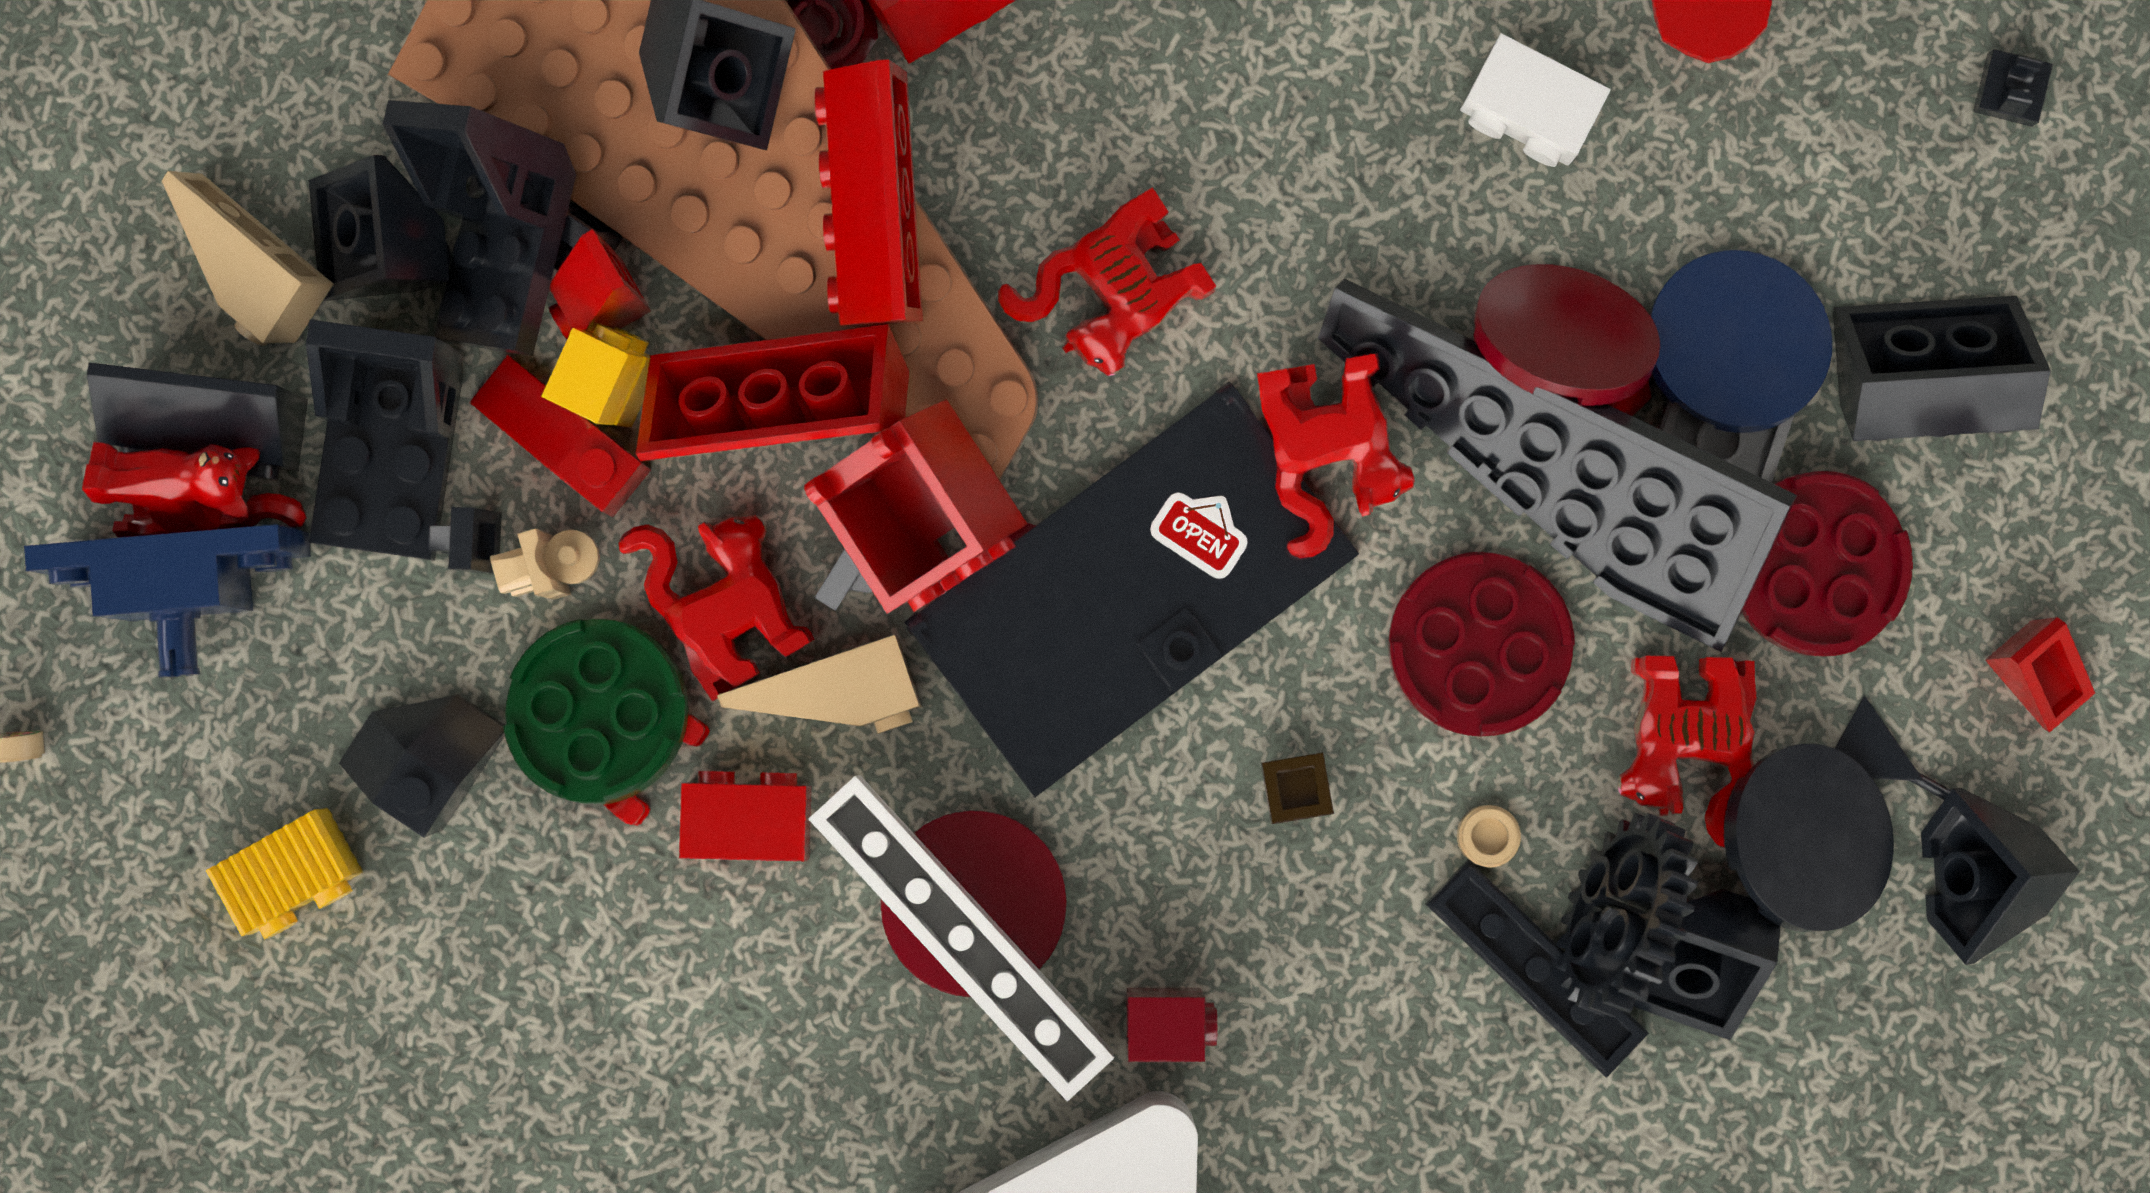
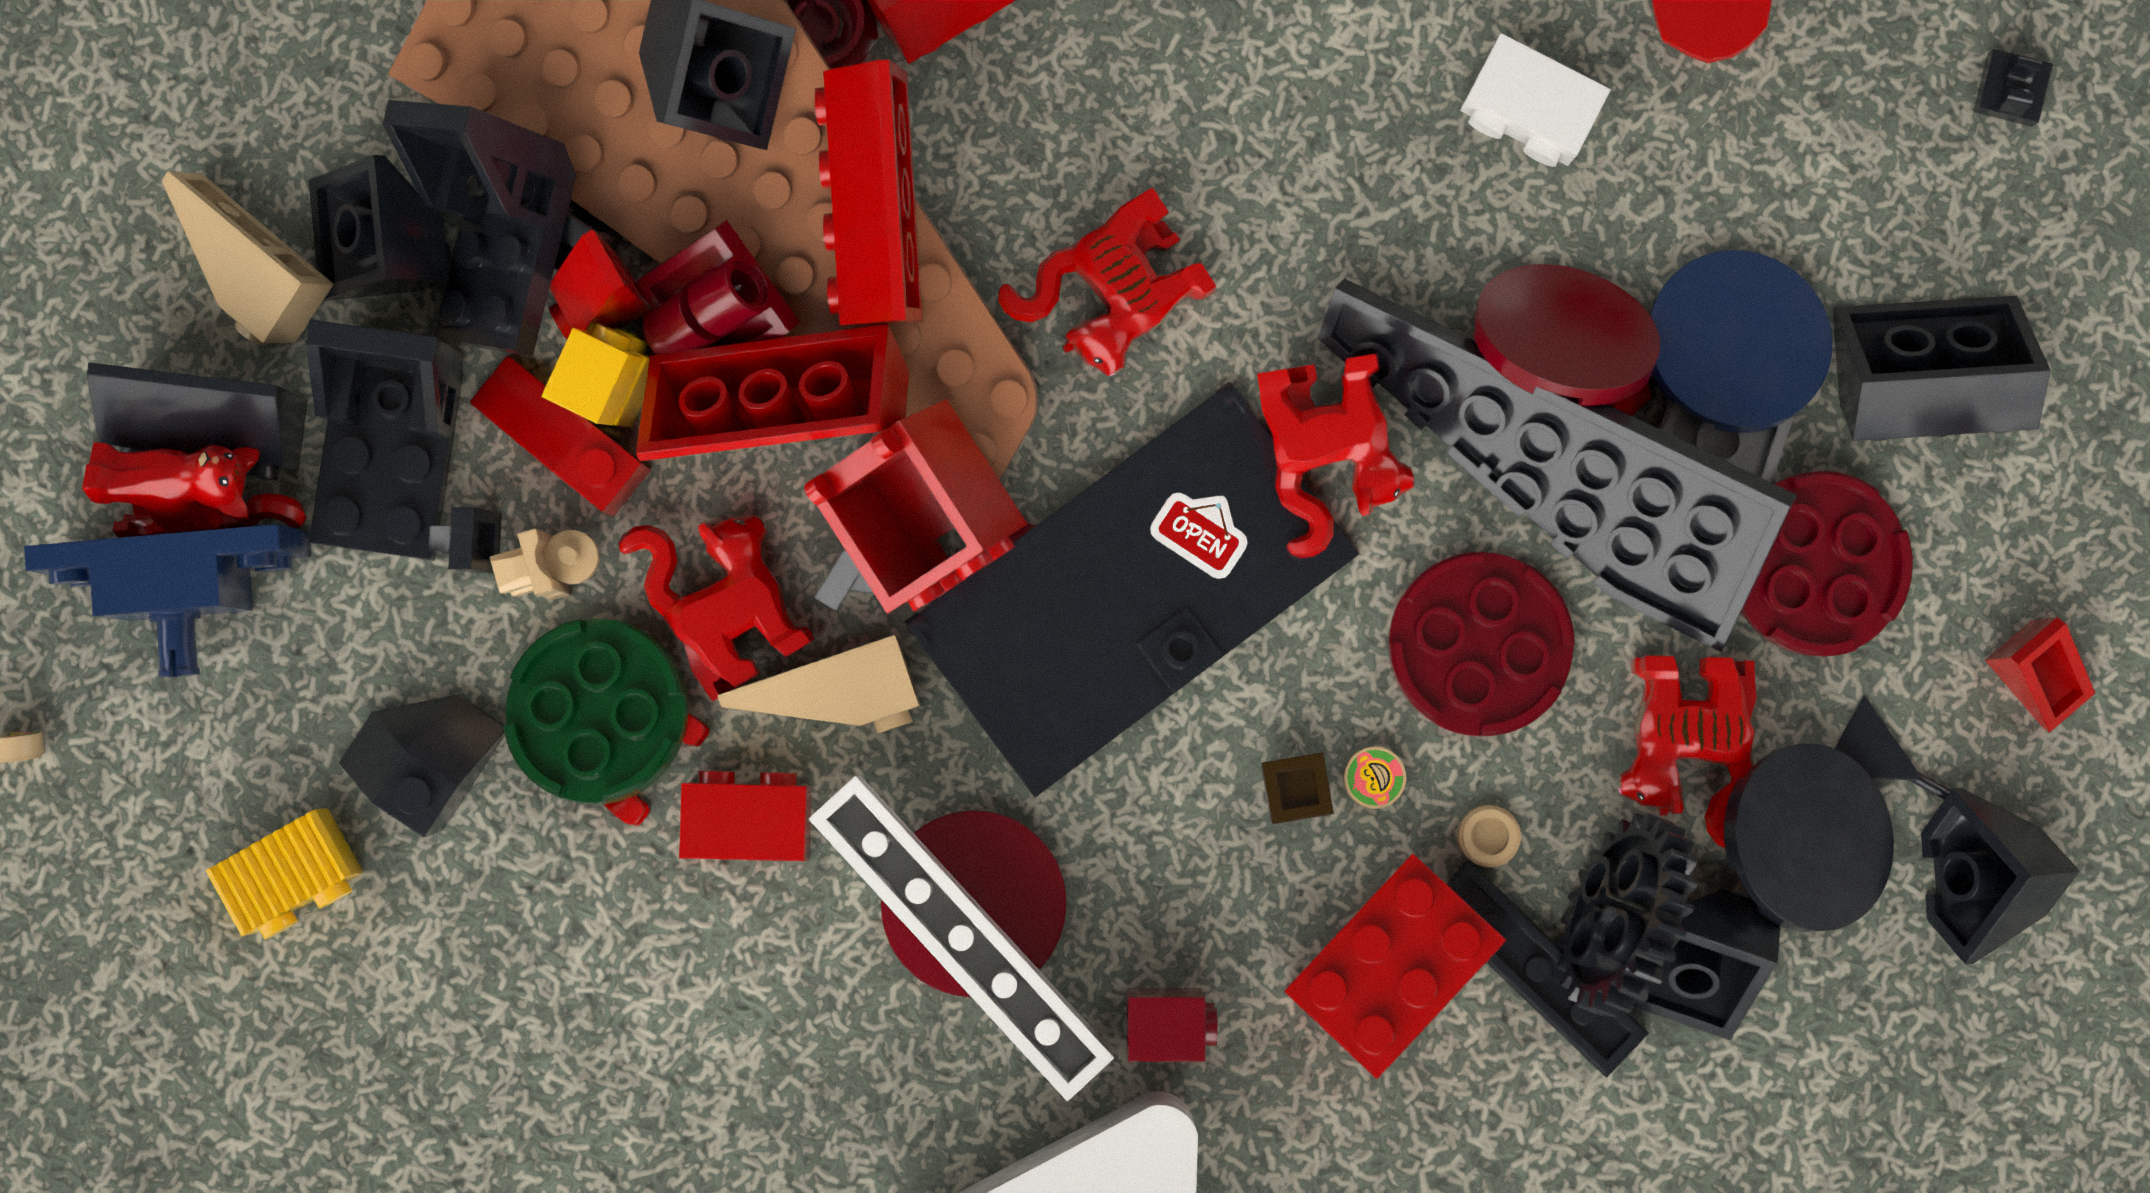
none -> dark red plate [633,220,800,354]
none -> red brick [1284,853,1507,1079]
none -> tile [1343,747,1406,809]

